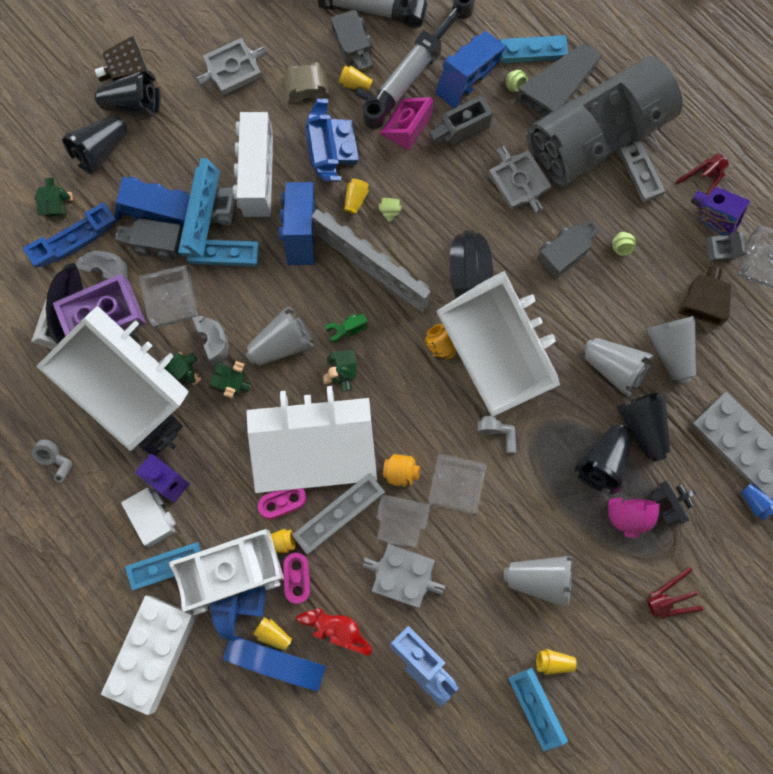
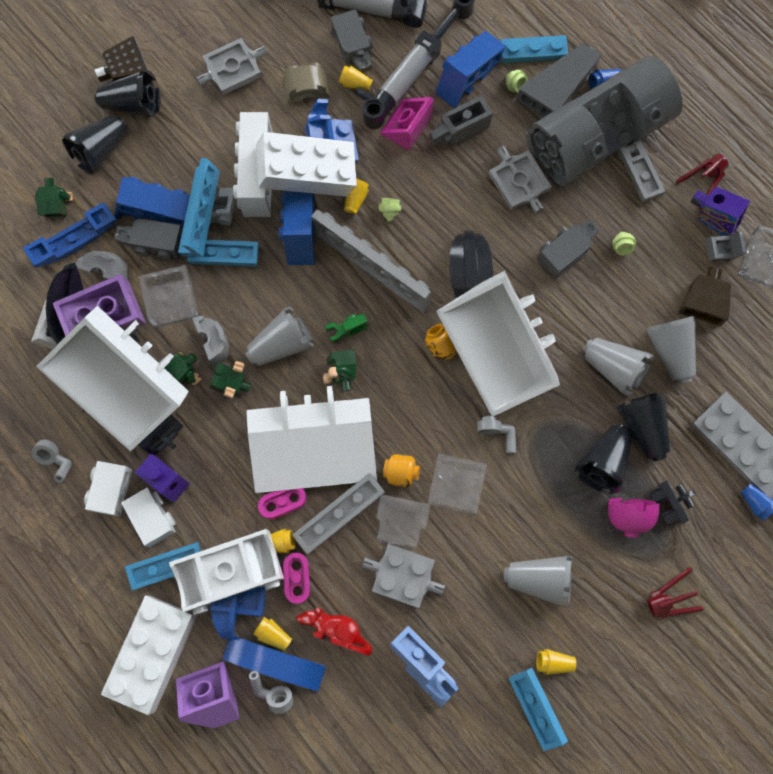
none -> white brick [84,461,132,517]
none -> medium lavender slope [176,661,239,728]
none -> light grey plate [249,671,293,714]
none -> white brick [256,132,356,196]
none -> blue cone [588,69,622,90]

